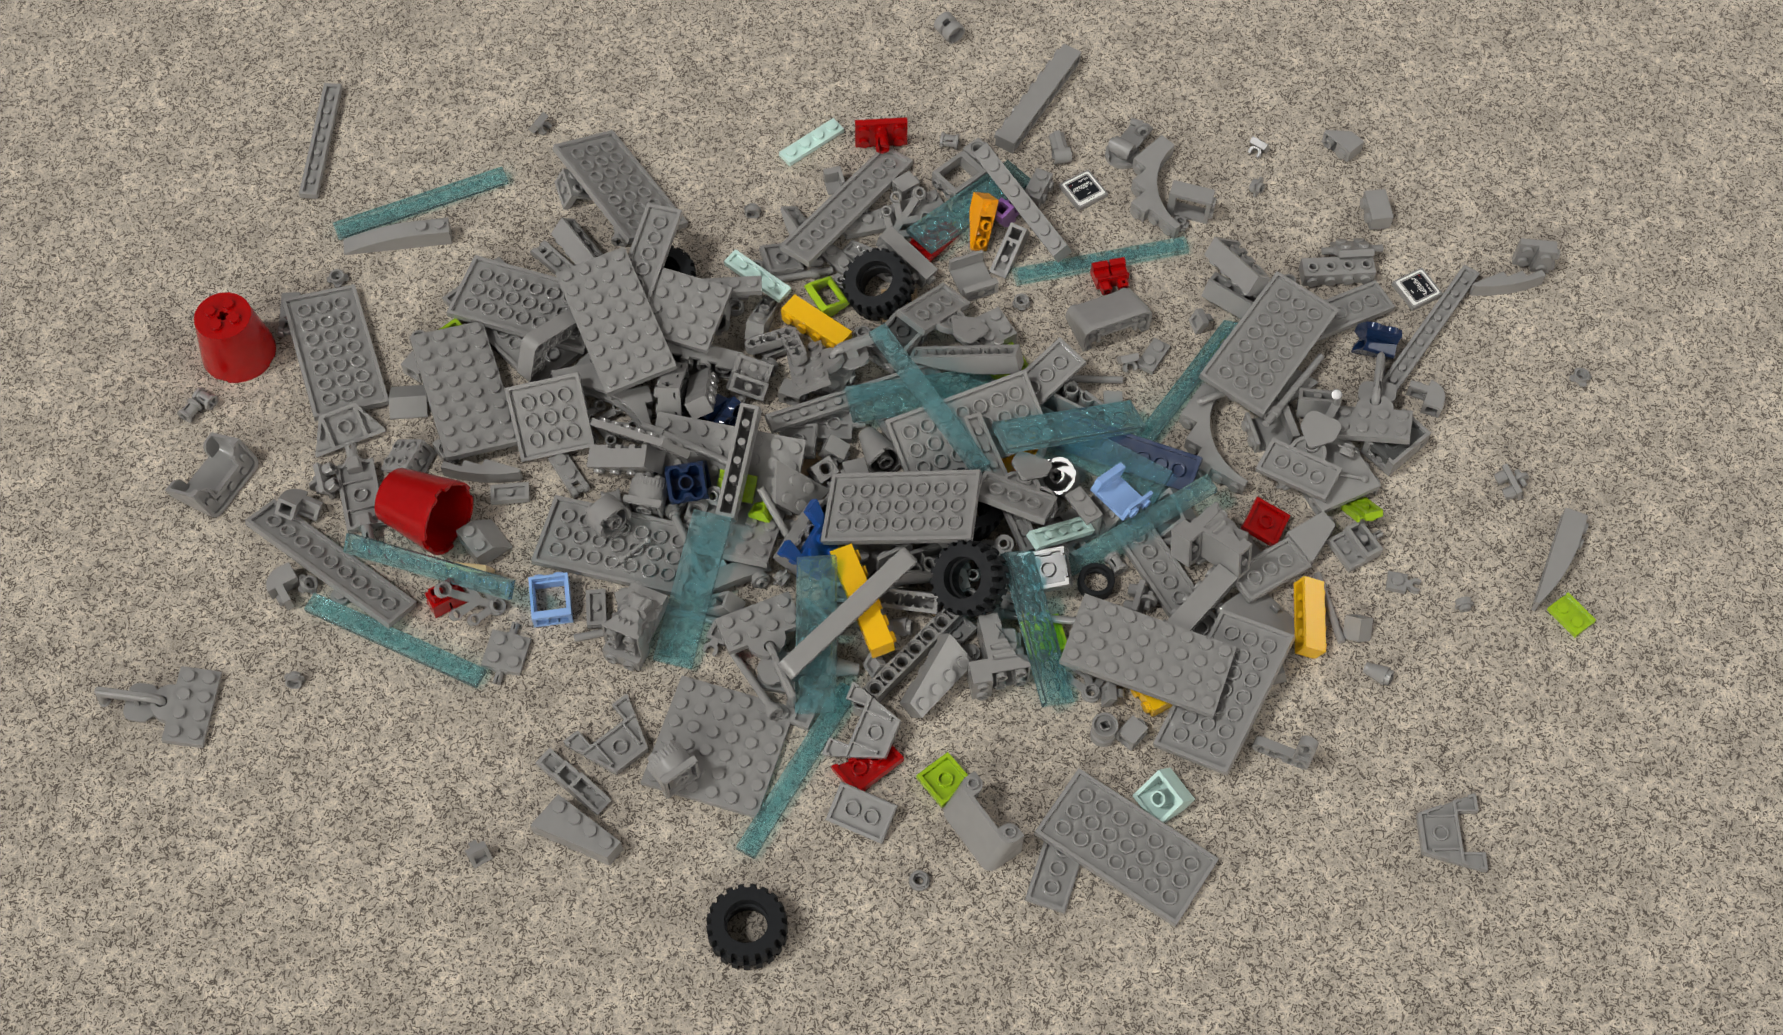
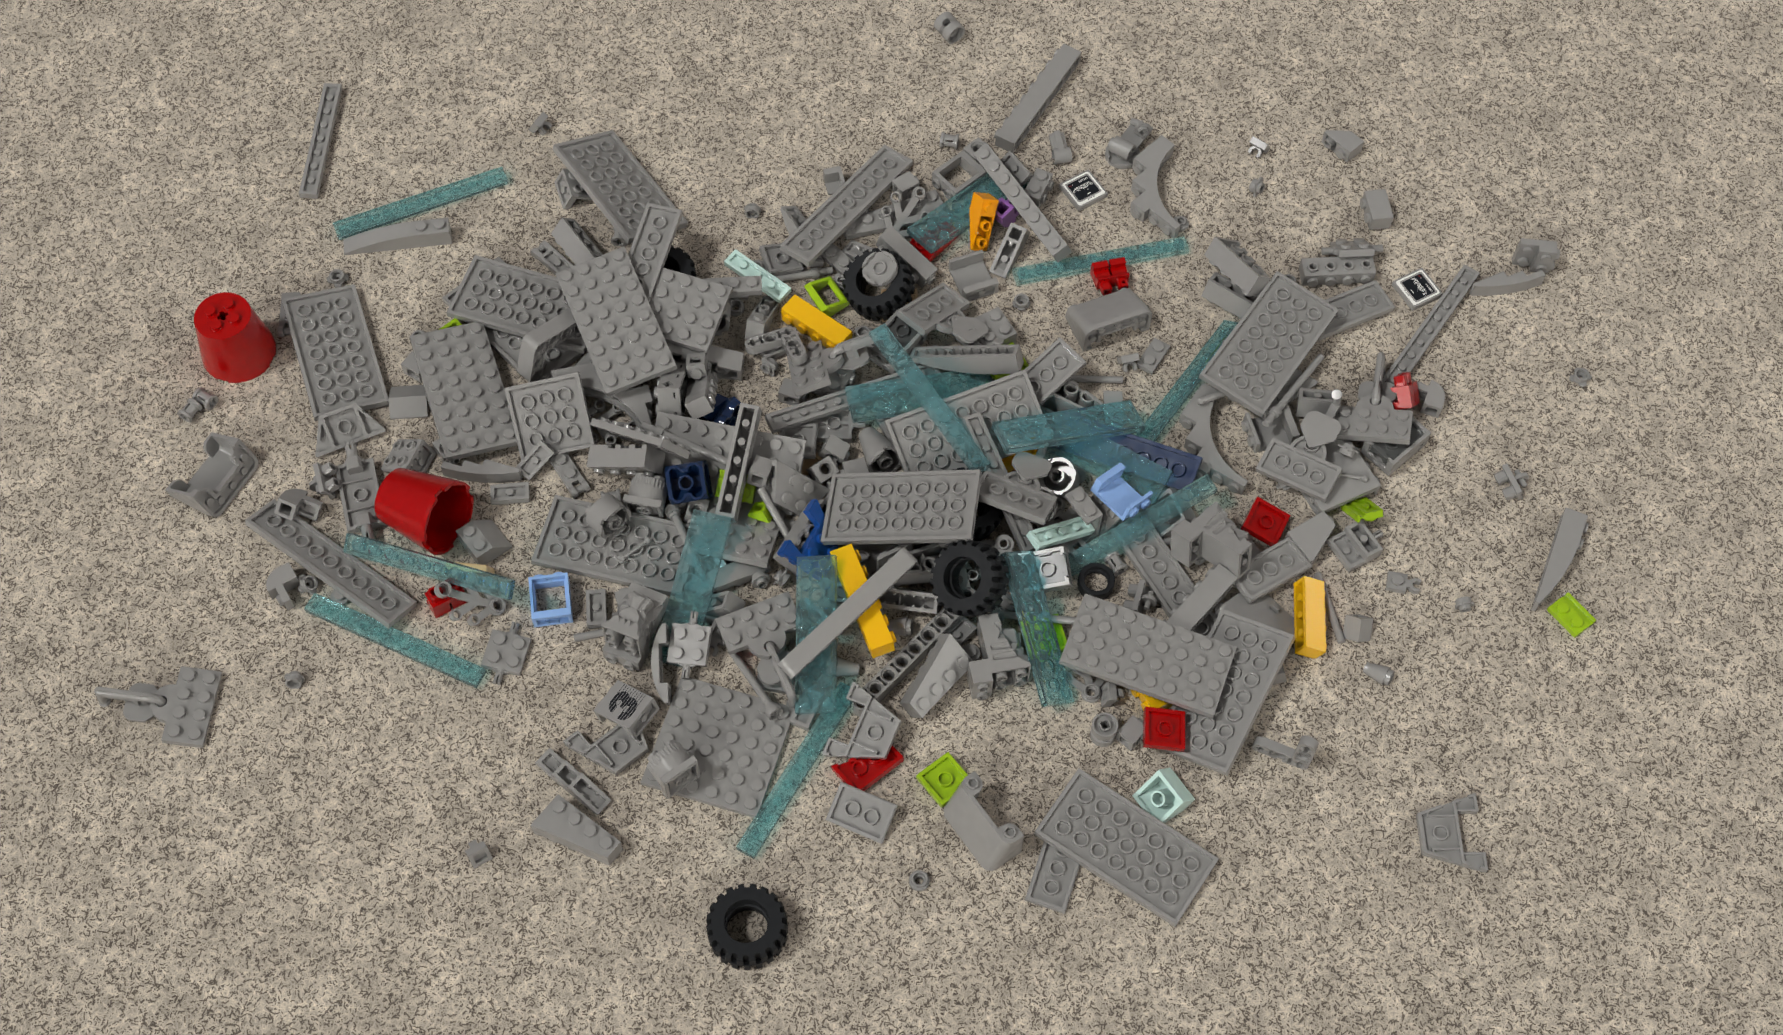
light grey plate [707,486,721,505] -> none
light grey plate [726,353,774,403] -> none
light aqua plate [779,118,844,166] -> none
red plate [855,117,908,154] -> none
light grey tile [863,653,886,678] -> none
light grey window [1166,180,1217,224] -> none
light grey tile [1189,308,1213,334] -> none
dark blue piece [1351,321,1402,360] -> none
none -> light grey plate [515,440,556,480]
none -> light grey panel [593,680,660,739]
none -> light grey slope [651,623,672,706]
none -> light grey plate [667,611,713,679]
none -> light grey brick [686,352,709,379]
none -> light grey brick [747,455,773,488]
none -> light grey tile [862,251,898,287]
none -> light grey plate [1001,151,1033,187]
none -> red plate [1143,707,1185,752]
none -> red hips [1390,372,1420,410]

